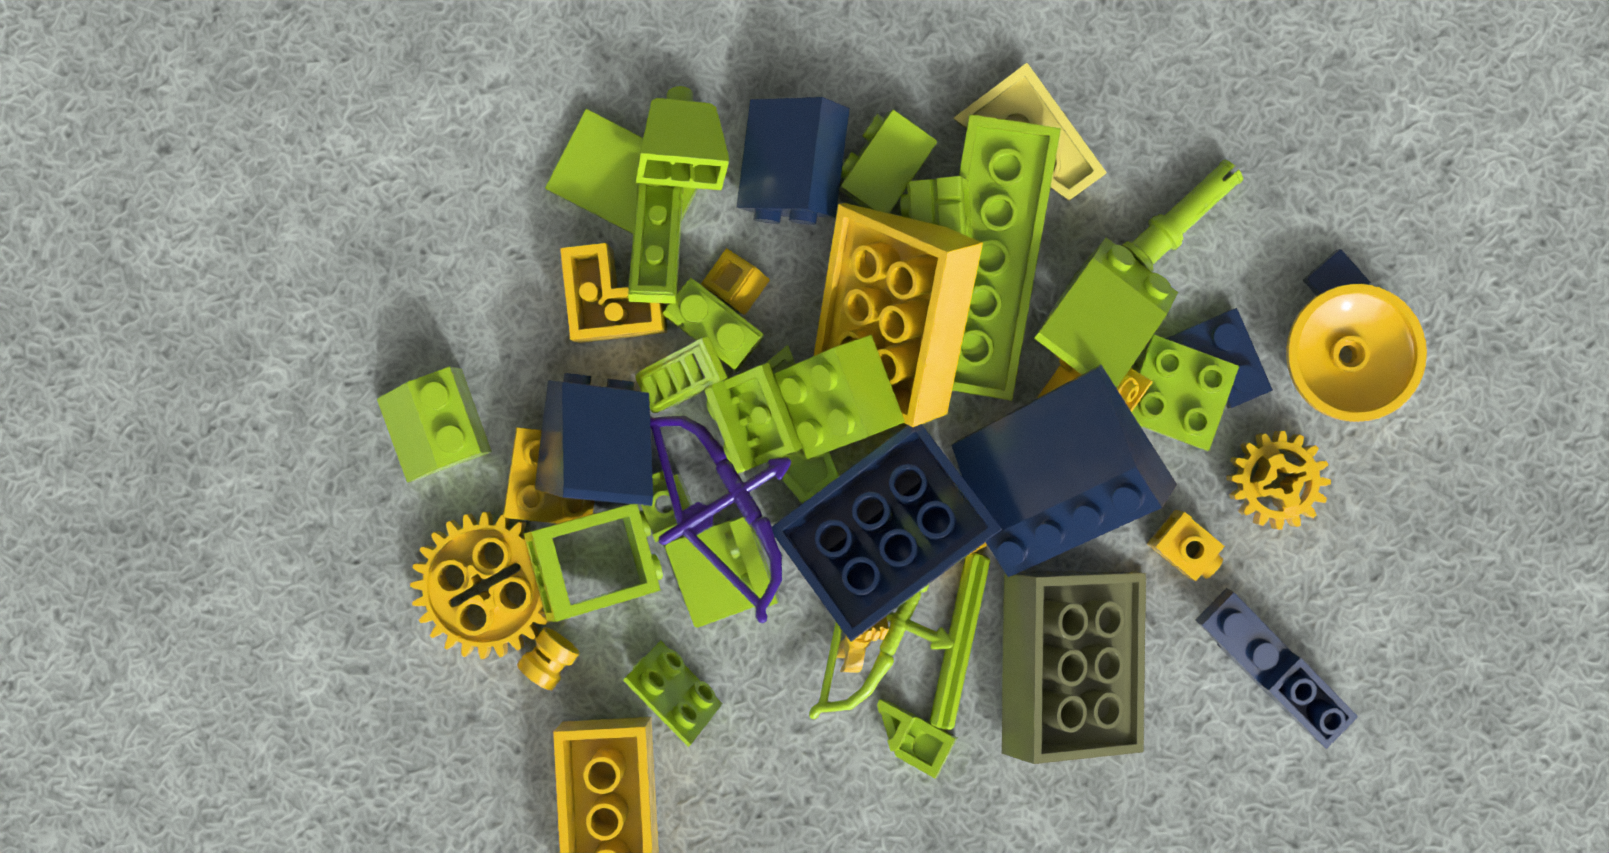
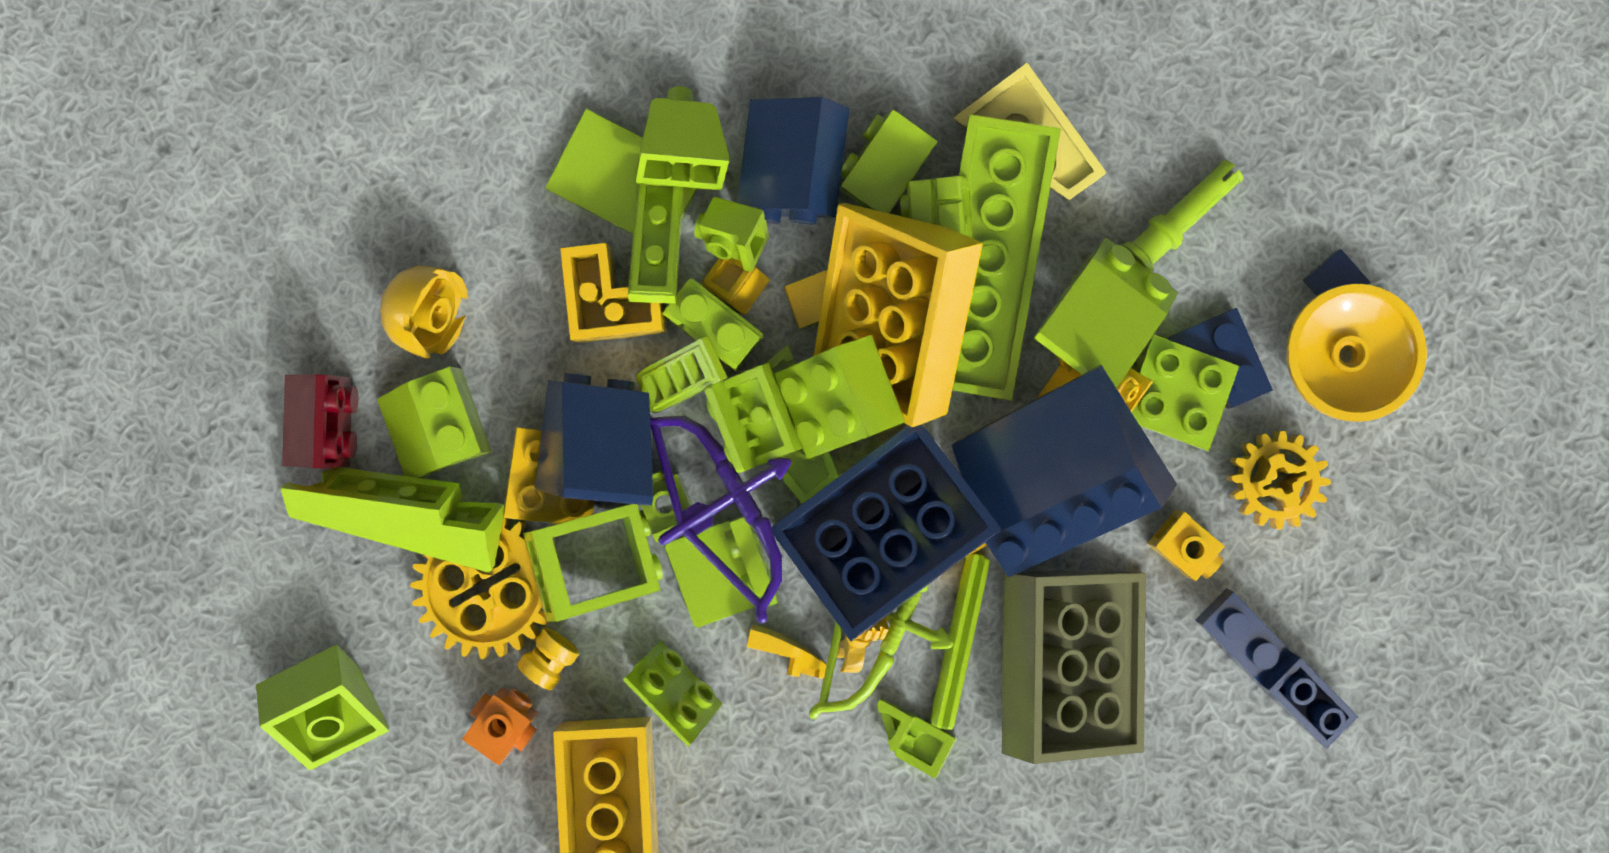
none -> lime slope [256,644,389,771]
none -> lime wedge [280,467,504,572]
none -> dark red slope [282,374,359,469]
none -> yellow cylinder [380,266,468,359]
none -> orange brick [462,687,539,766]
none -> lime brick [694,197,770,272]
none -> yellow slope [746,624,827,679]
none -> yellow slope [784,270,827,329]

